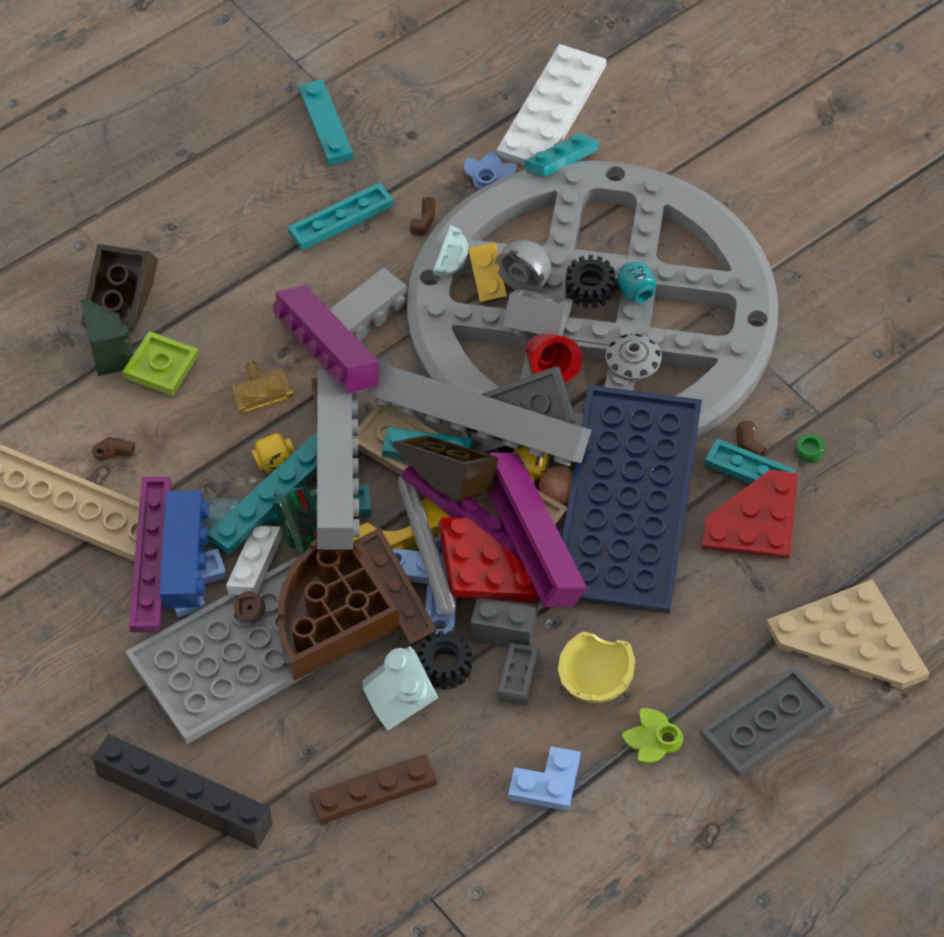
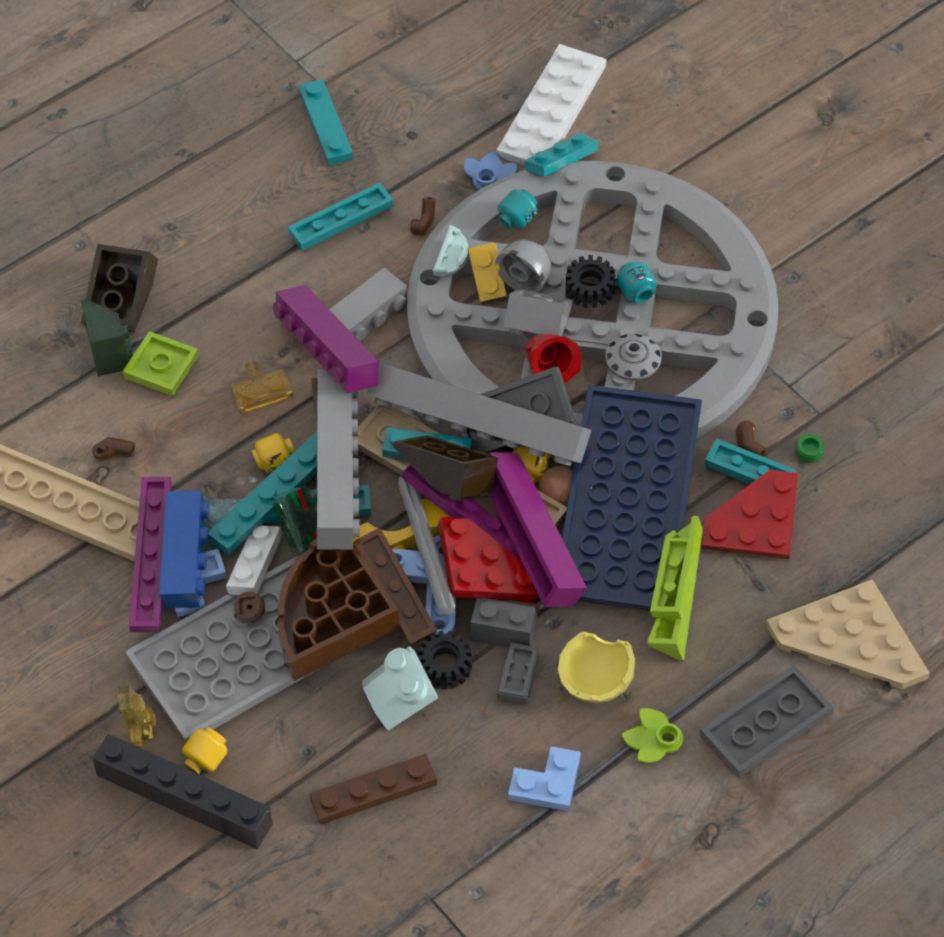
none -> clear yellow plate [117,684,156,748]
none -> yellow head [182,727,228,774]
none -> teal head [498,189,537,230]
none -> lime wedge [647,516,703,661]

